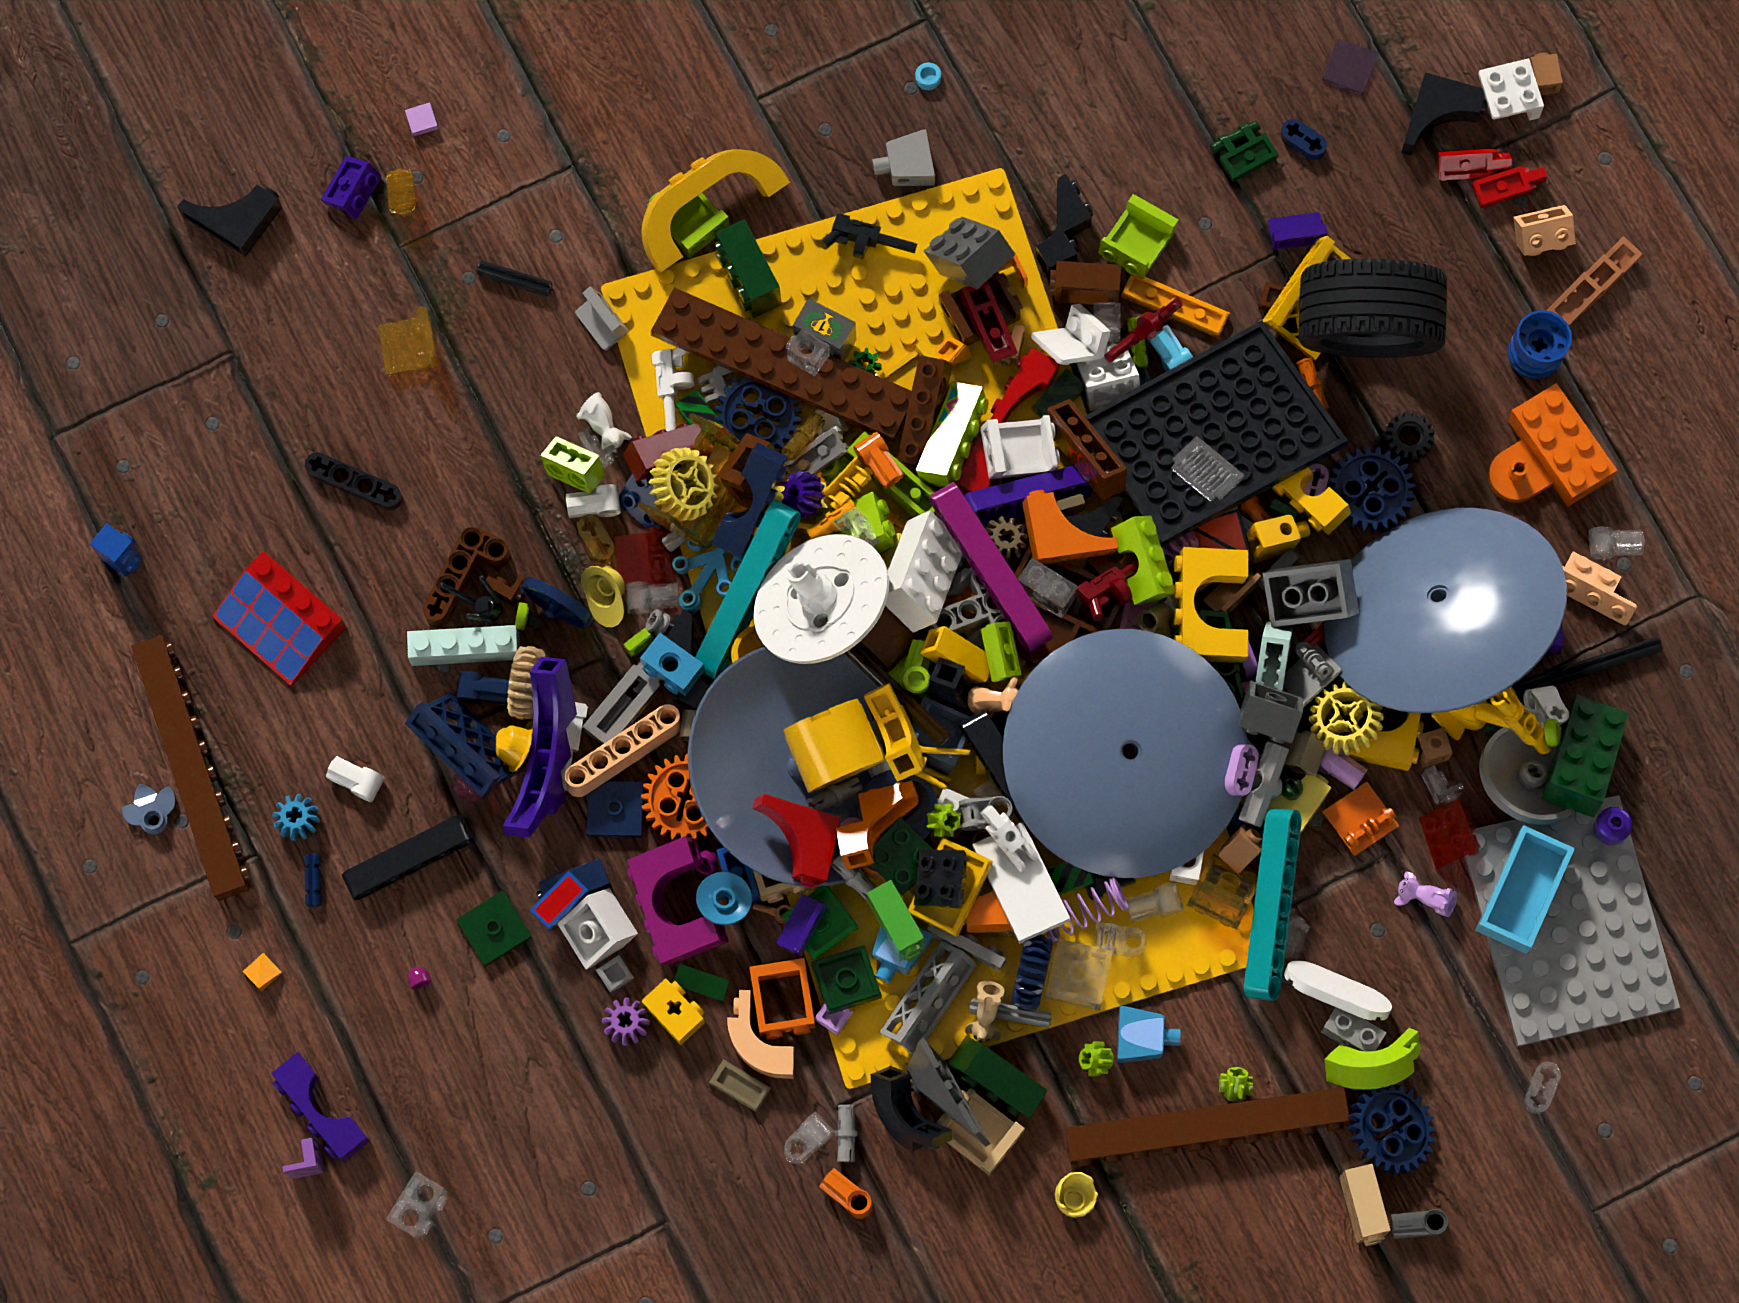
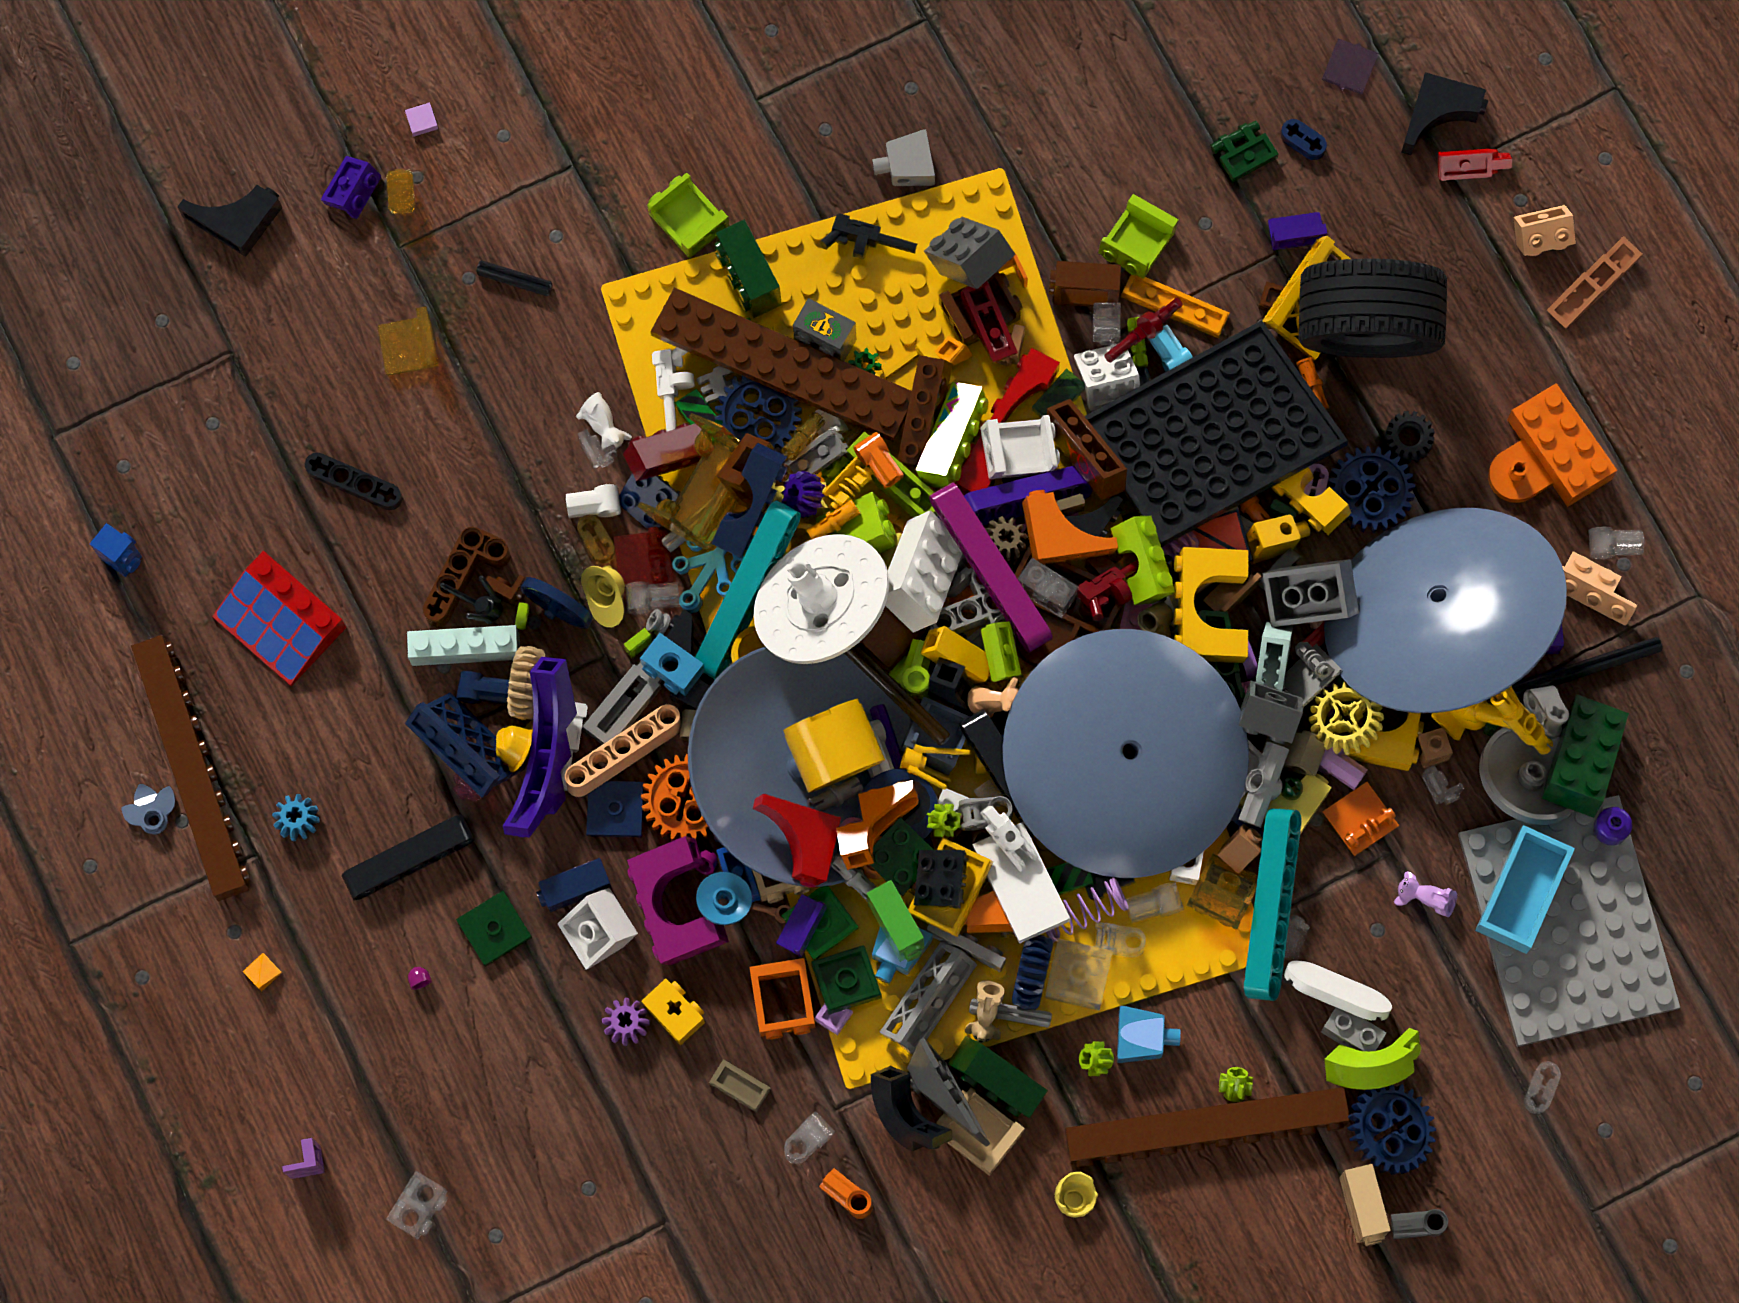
dark purple arch [271,1052,370,1162] -> none
dark blue axle [304,853,321,908] -> none
white piece [326,756,385,802] -> none
red tile [529,871,589,931] -> none
lime brick [541,436,605,494] -> none
light grey panel [575,286,629,351] -> none
light grey tile [596,955,634,994] -> none
yellow arch [642,149,790,272] -> none
light yellow gear [648,447,719,521] -> none
green sticker [674,964,729,1001] -> none
light nougat arch [727,990,794,1079] -> none
clear brick [786,329,830,377] -> none
clear bracket [834,507,879,547] -> none
light grey pin [835,1105,857,1162] -> none
yellow arch [864,683,923,782] -> none
medium azure tile [915,62,941,90] -> none
white bracket [1031,304,1111,365] -> none
black arch [1035,174,1093,277] -> none
clear window [1171,436,1245,502] -> none
lavender beam [1225,744,1259,796] -> none
clear red hinge [1419,798,1481,869] -> none
red hinge [1471,166,1547,209] -> none
white bracket [1478,58,1544,120] -> none
blue wheel [1507,310,1572,379] -> none
medium nougat brick [1530,53,1563,95] -> none
lime tile [1544,718,1562,747] -> none

